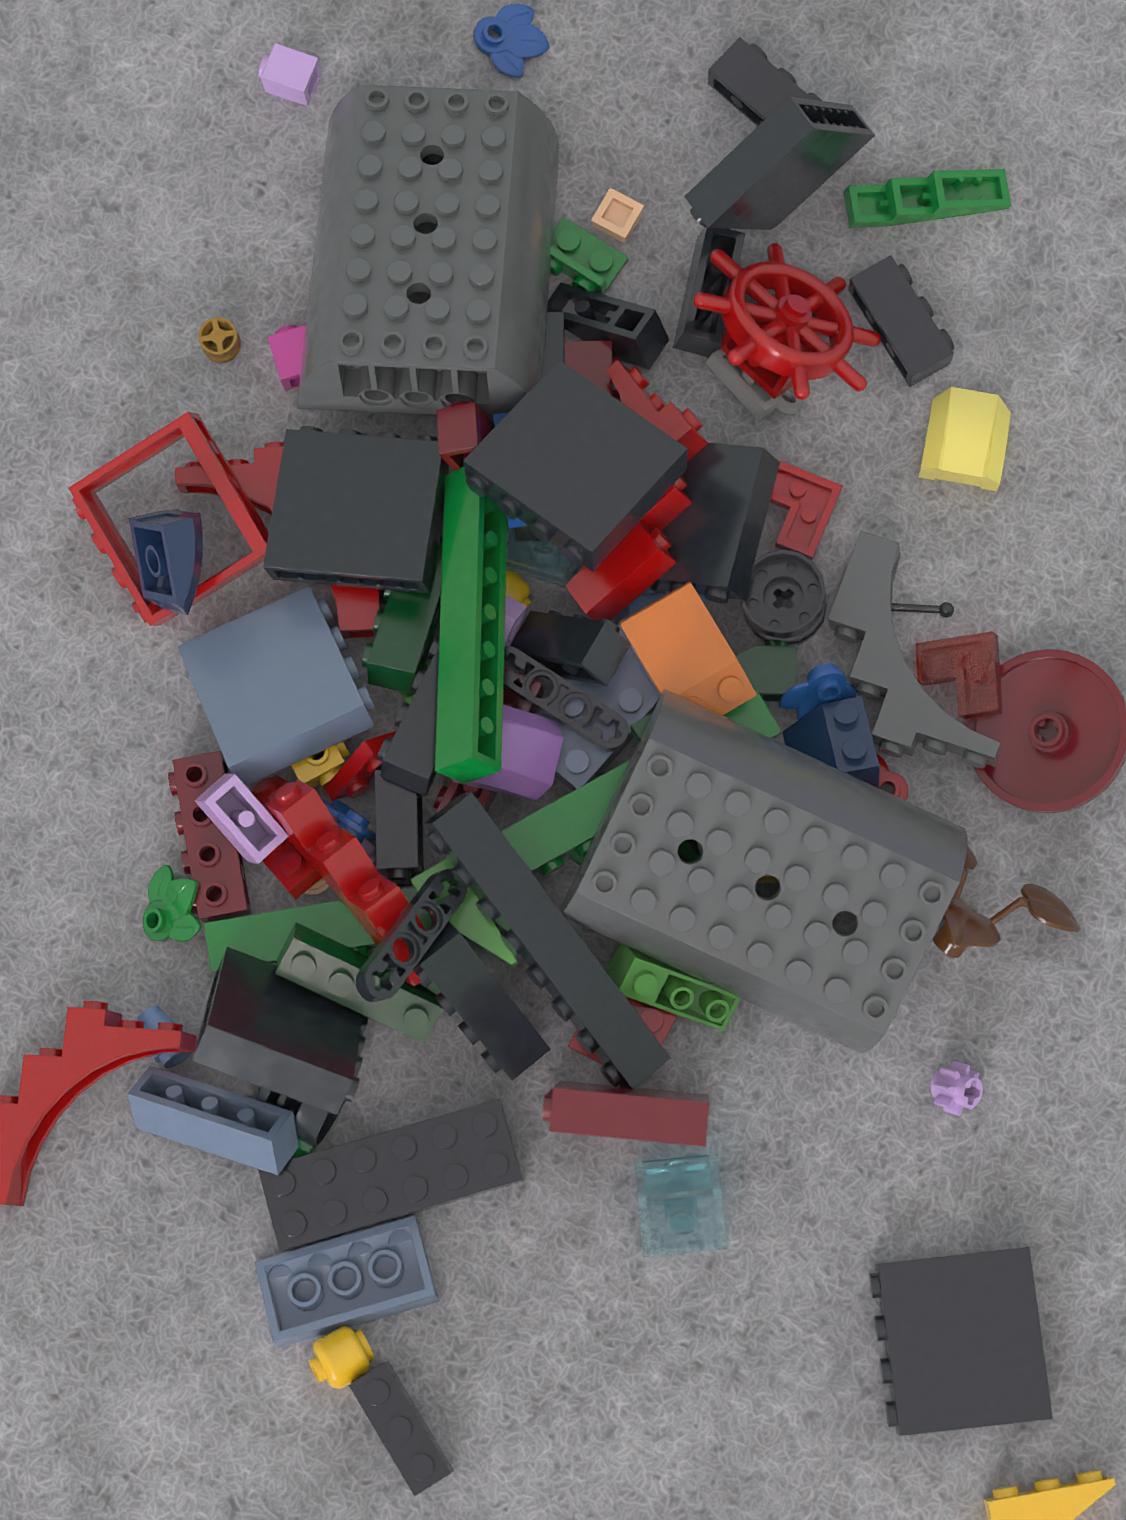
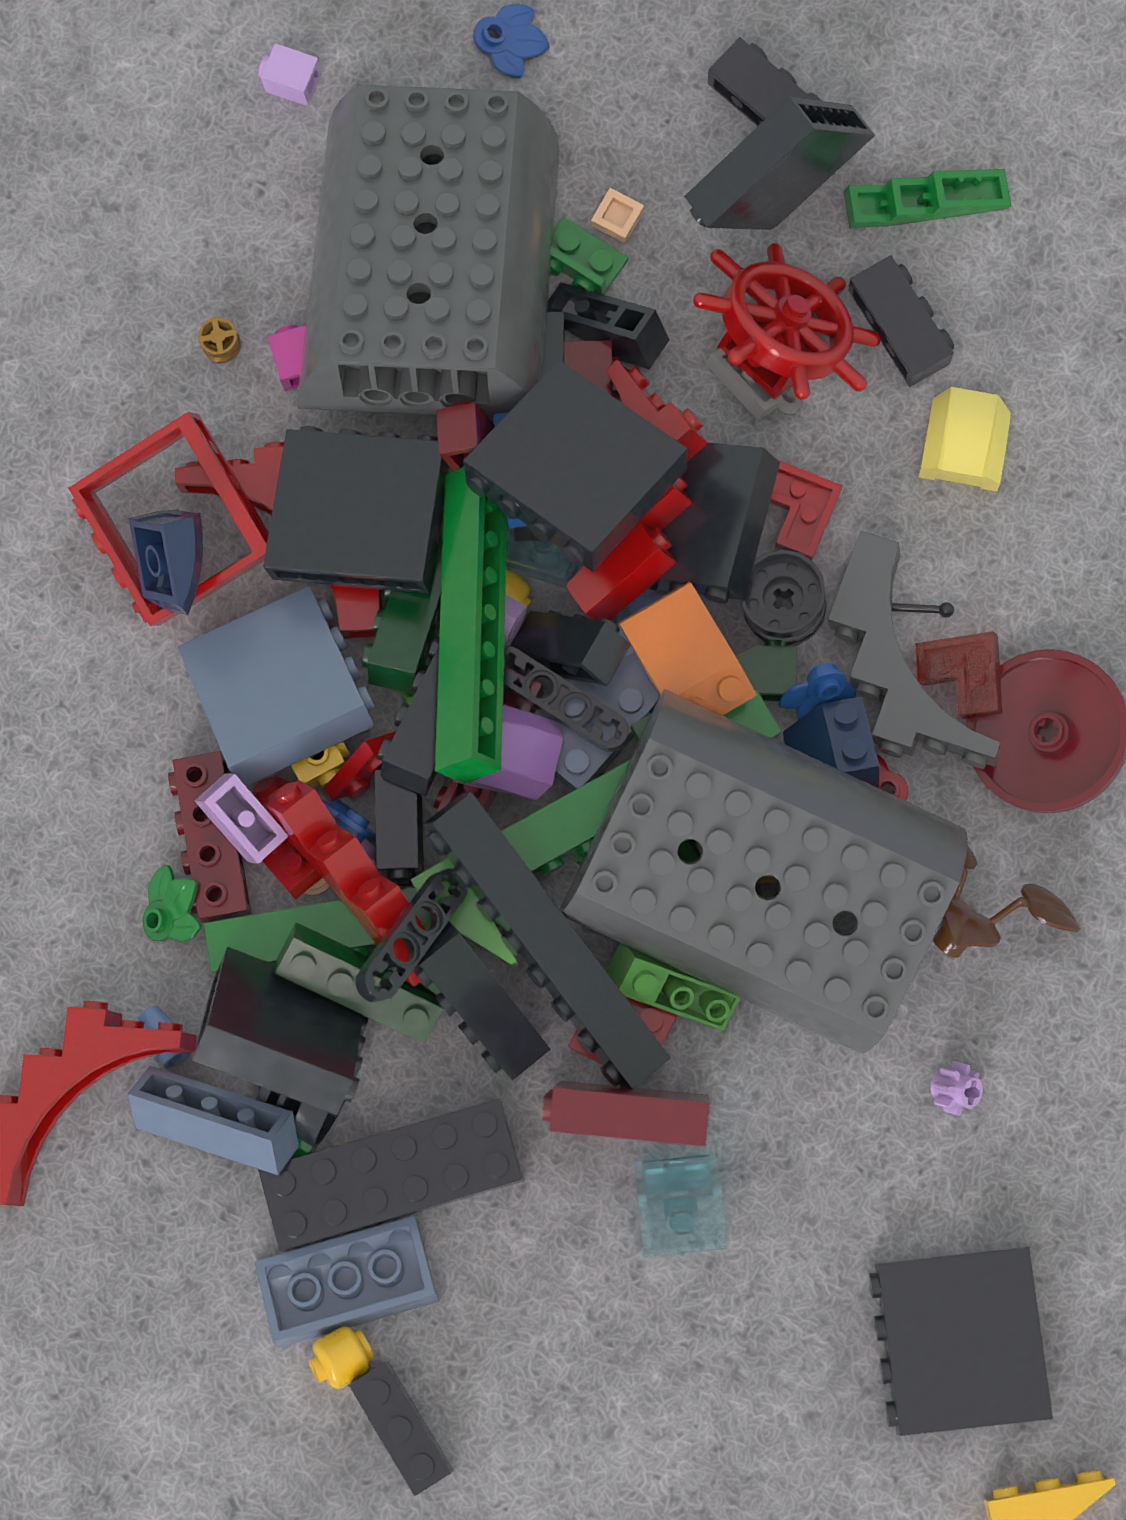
black brick [673,227,746,358] -> none

